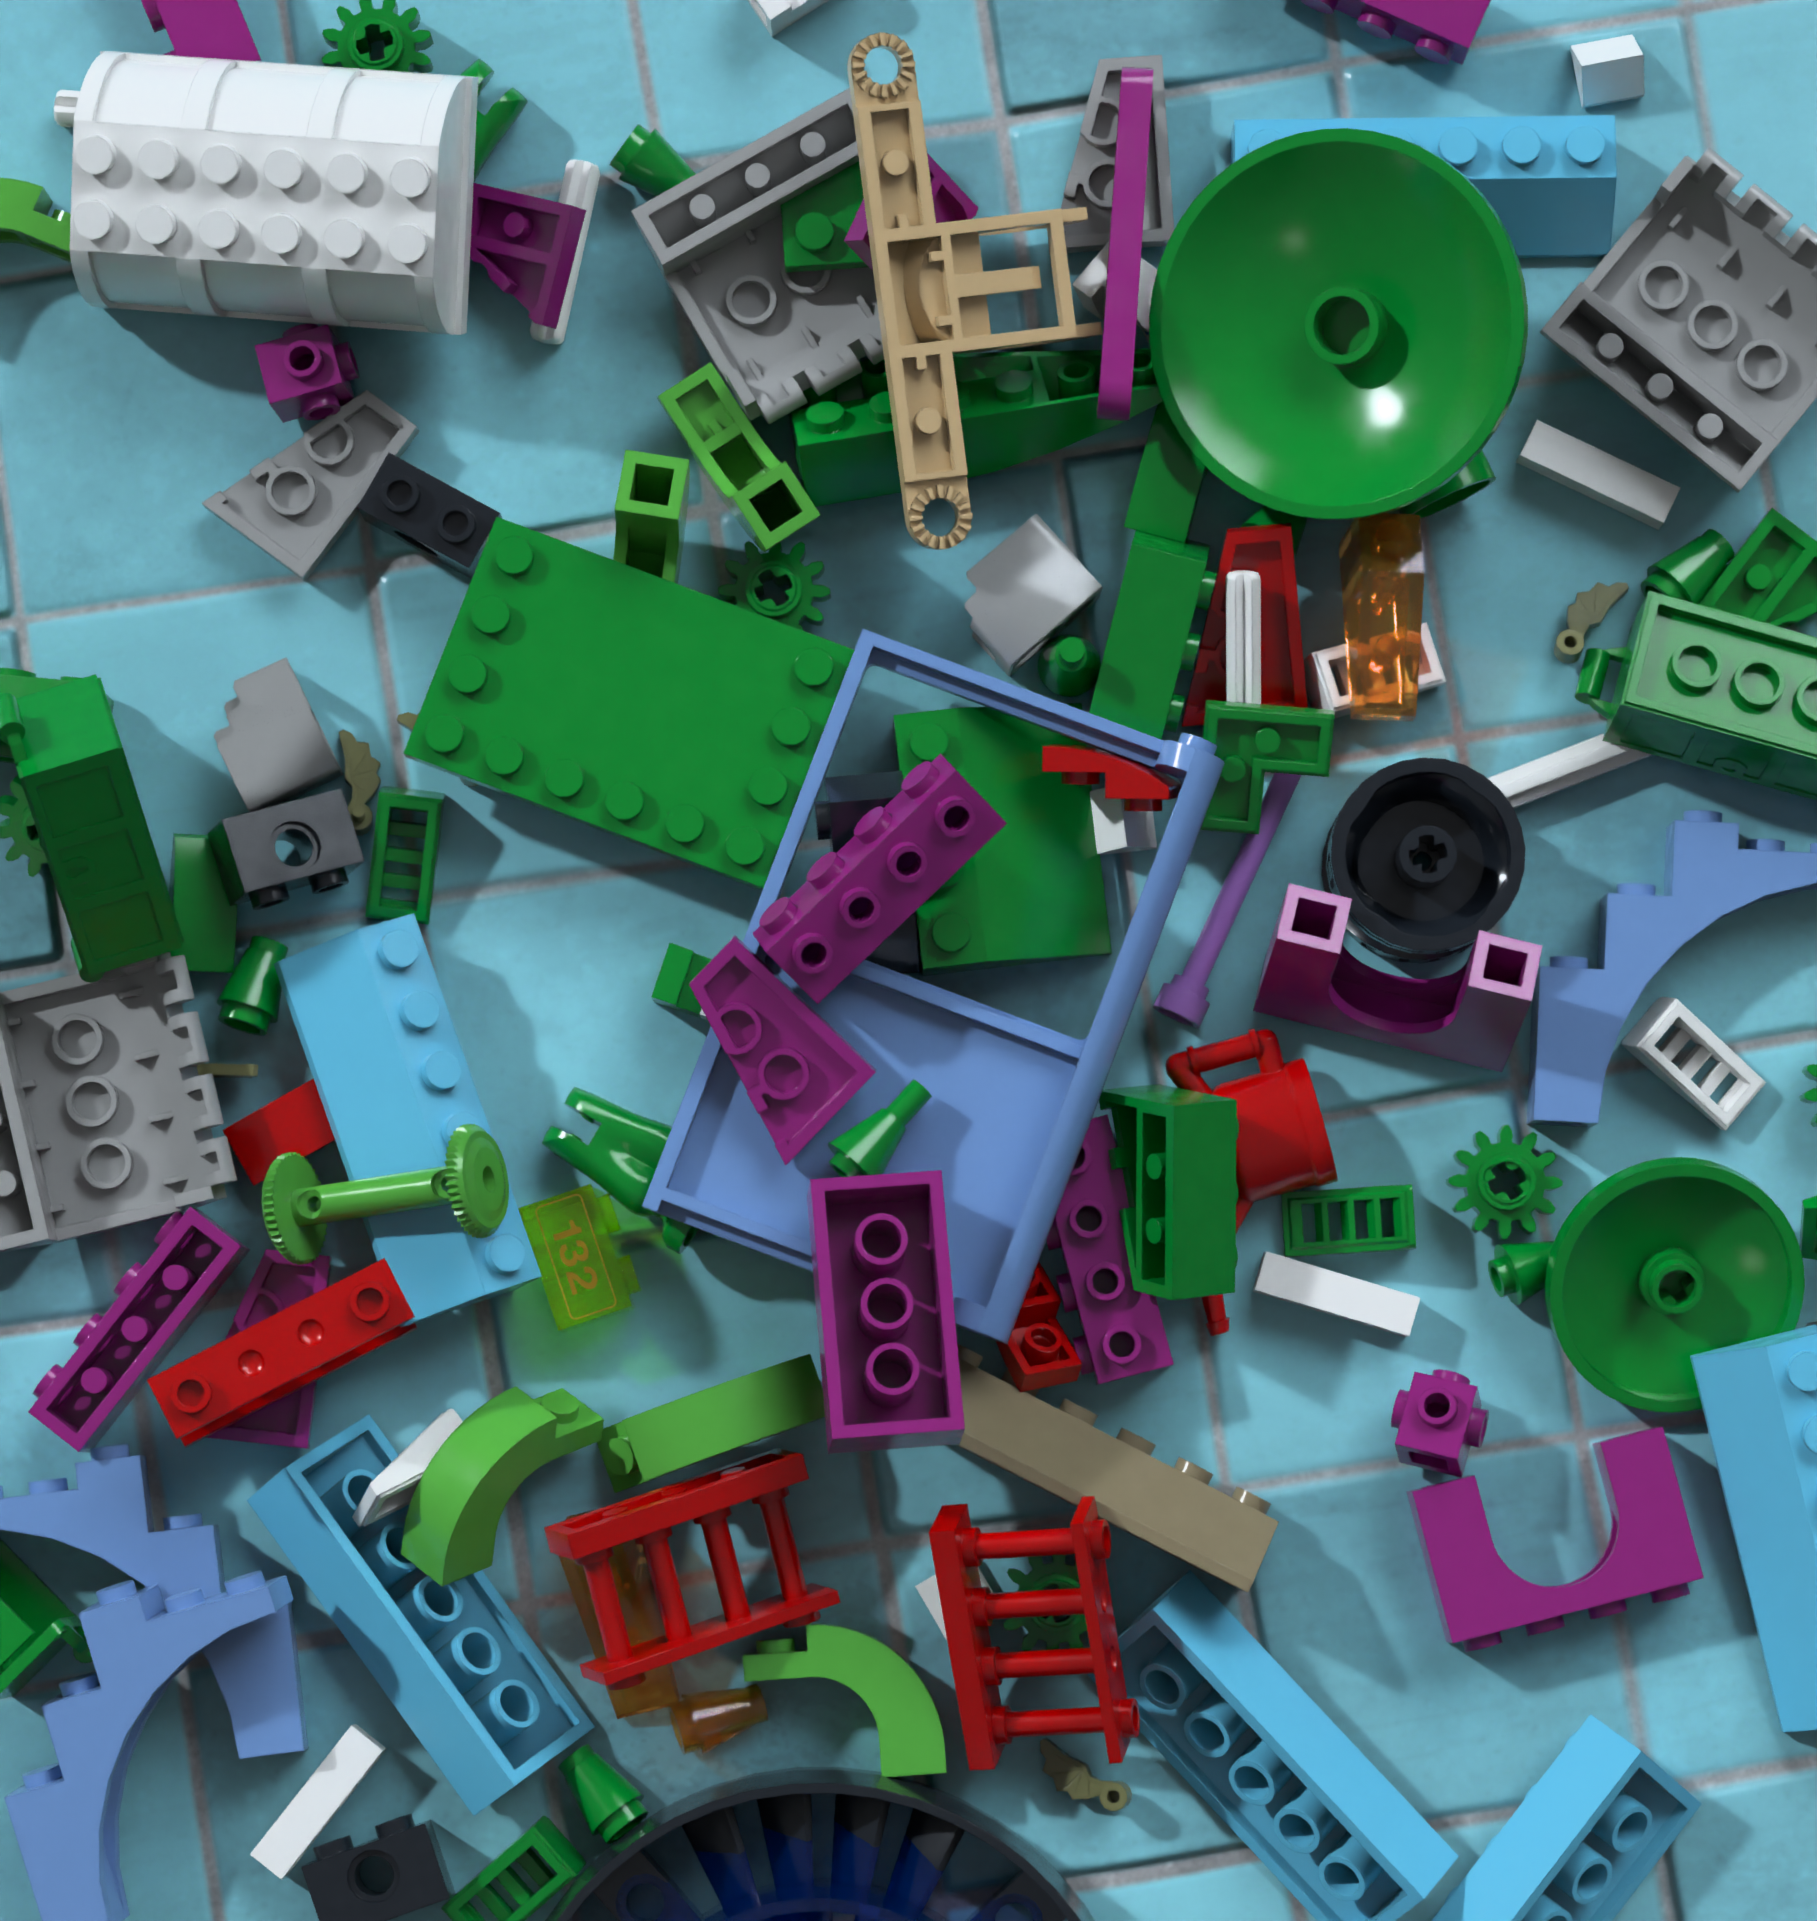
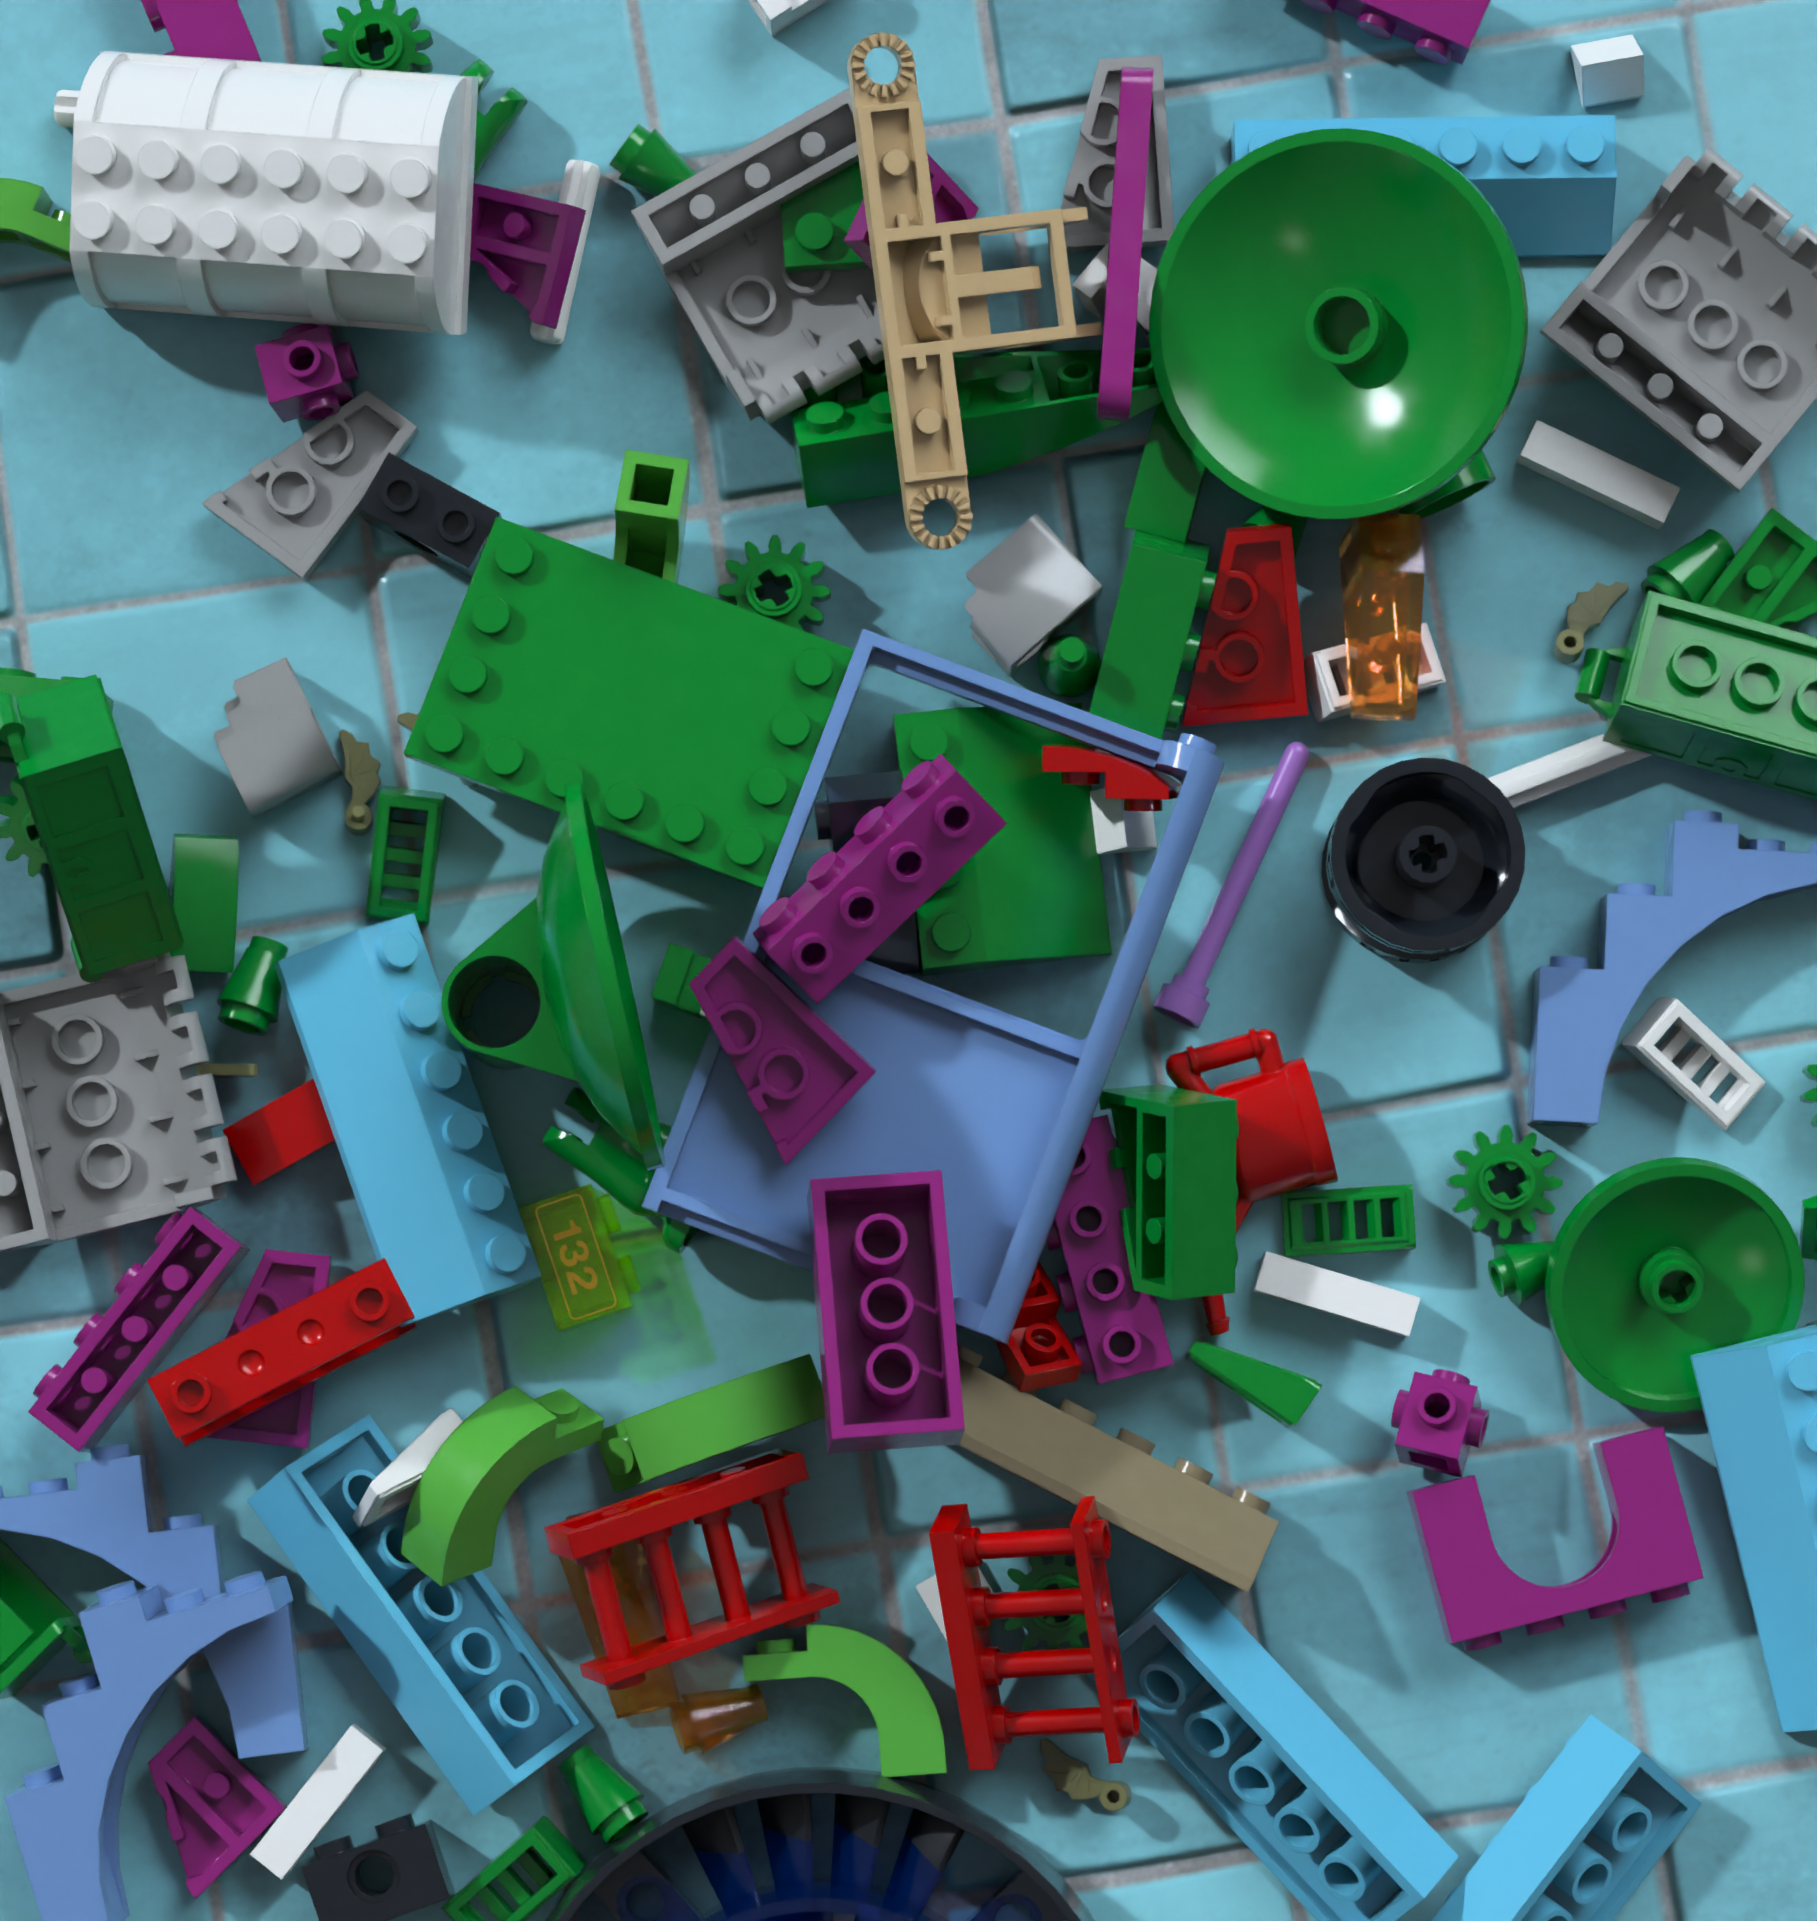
black brick [207,788,365,910] -> none
bright green hose [261,1124,509,1265] -> none
bright green arch [657,362,820,552] -> none
green cone [828,1079,932,1177] -> none
green tile [1200,700,1335,834] -> none
white axle [1226,570,1261,704] -> none
magenta arch [1253,883,1543,1072] -> none
none -> magenta wing [148,1716,287,1898]
none -> green dish [442,781,665,1170]
none -> green slope [1185,1341,1322,1428]

